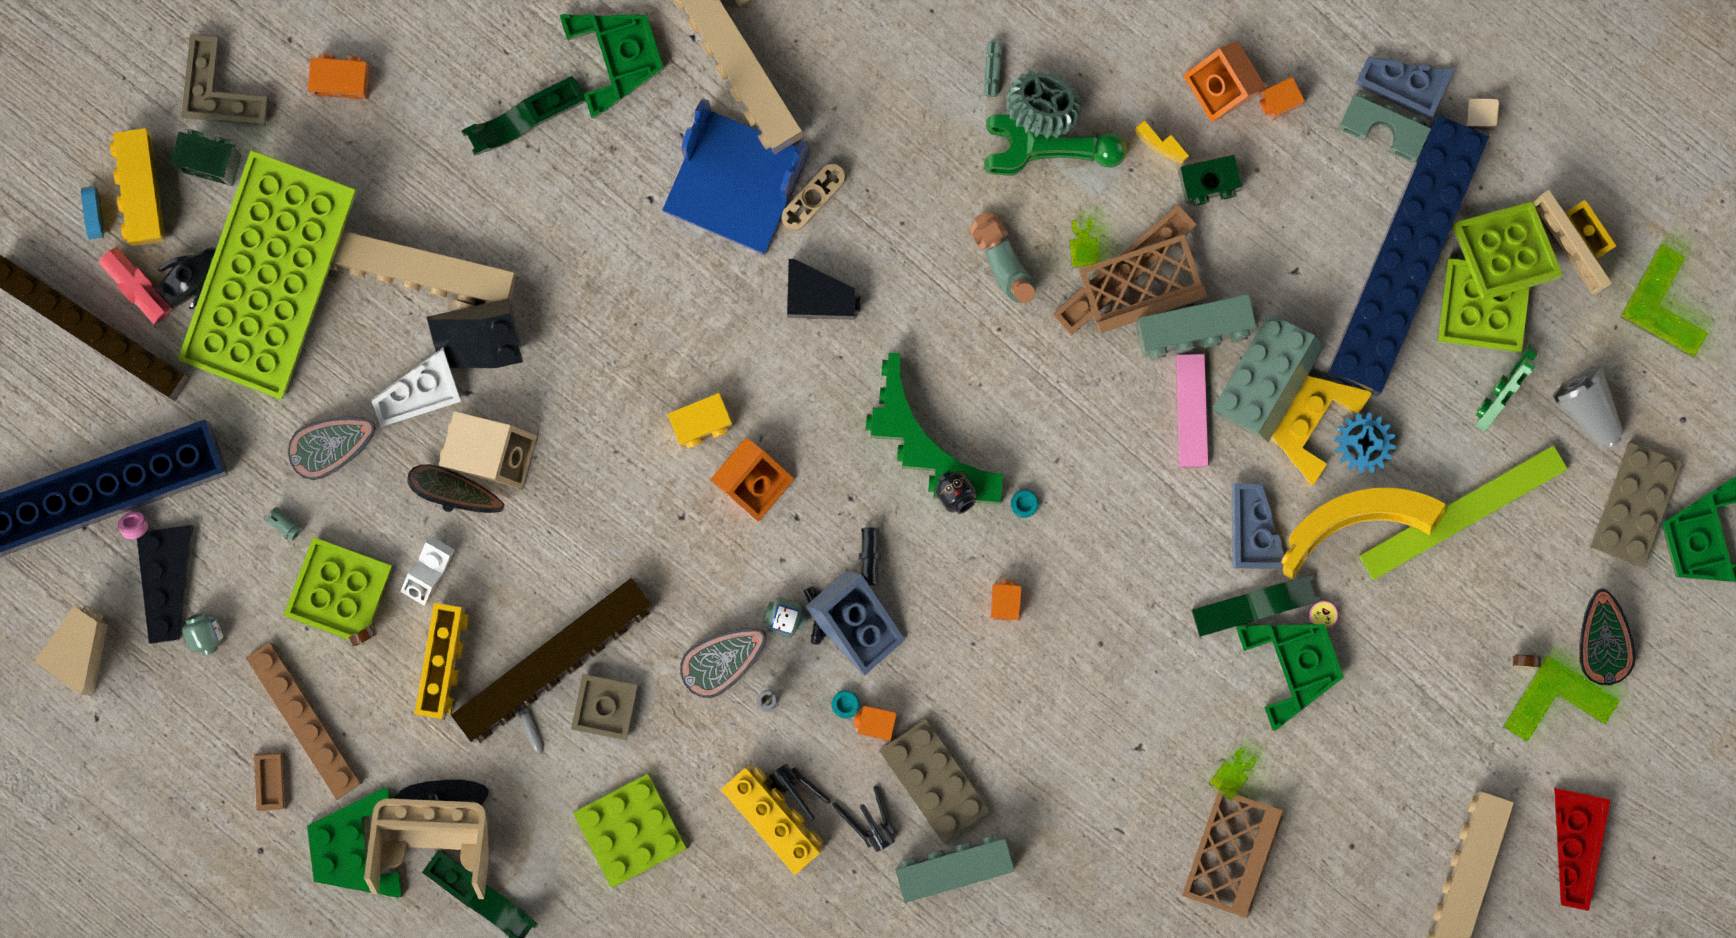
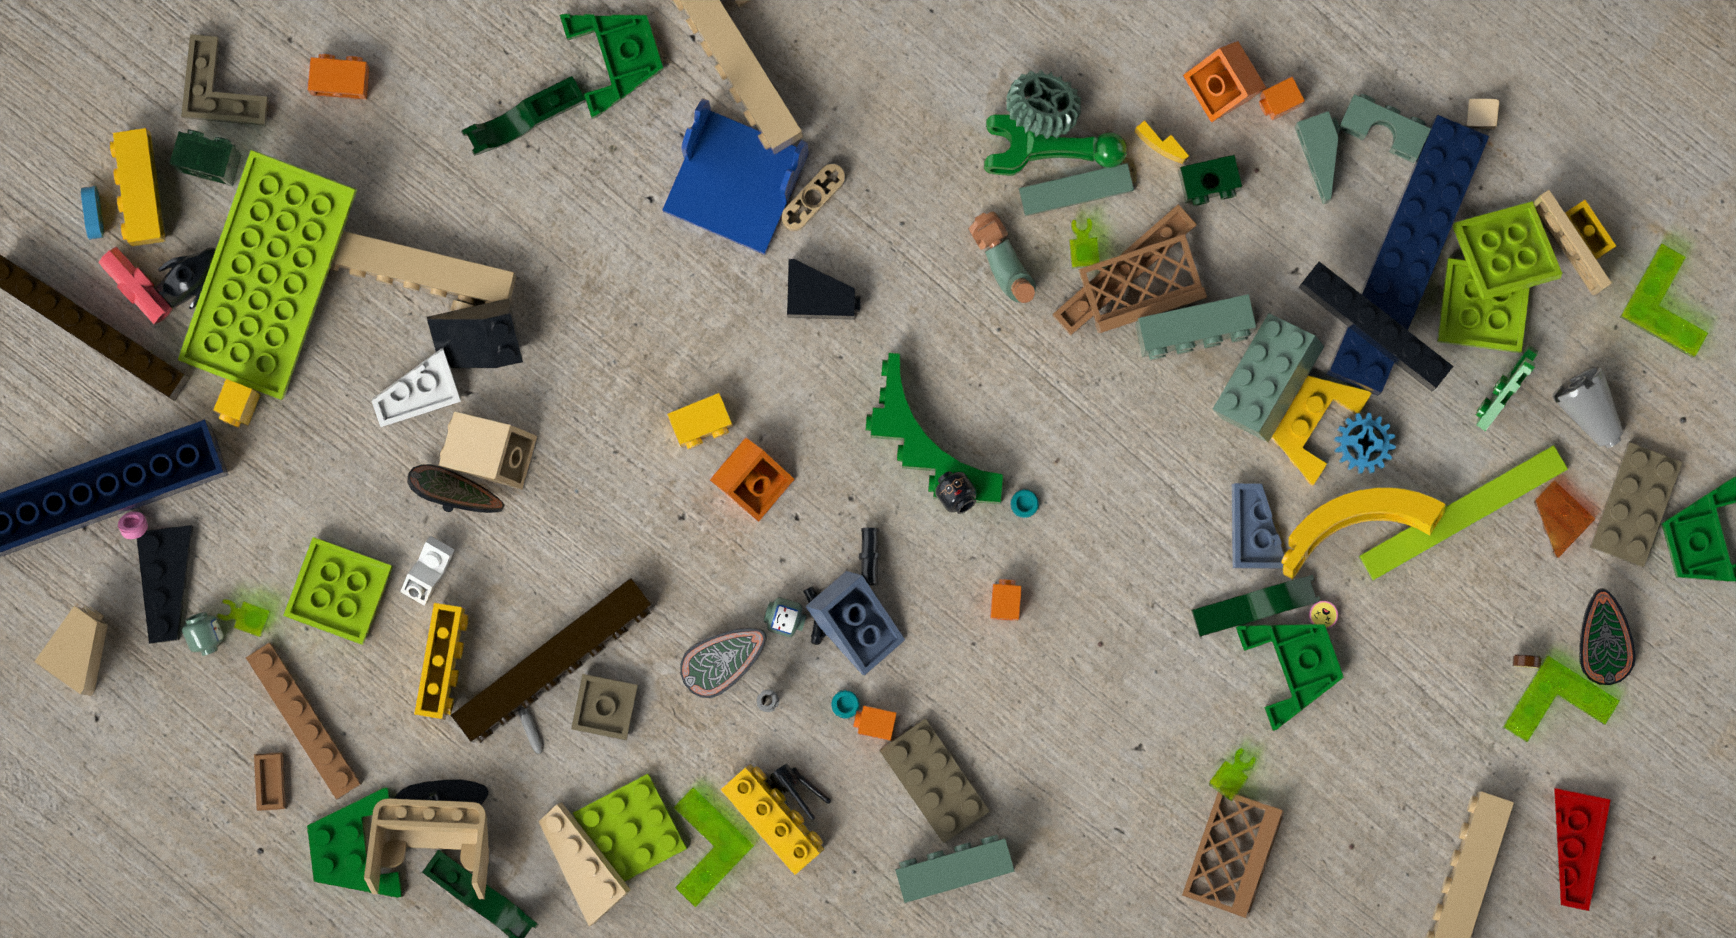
sand green pin [265,507,303,541] -> none
shield [288,416,376,480] -> none
reddish brown tile [348,624,377,646] -> none
black plant [832,786,895,852] -> none
sand green axle [984,42,1002,97] -> none
bright pink tile [1176,354,1208,467] -> none
sand blue wing [1355,57,1455,120] -> none
none -> yellow brick [213,379,261,428]
none -> clear neon green plate [217,599,271,638]
none -> tan wing [538,802,631,927]
none -> clear neon green plate [673,787,754,907]
none -> sand green tile [1019,163,1134,216]
none -> sand green slope [1295,111,1340,205]
none -> black brick [1298,261,1454,392]
none -> clear orange wing [1534,480,1595,558]

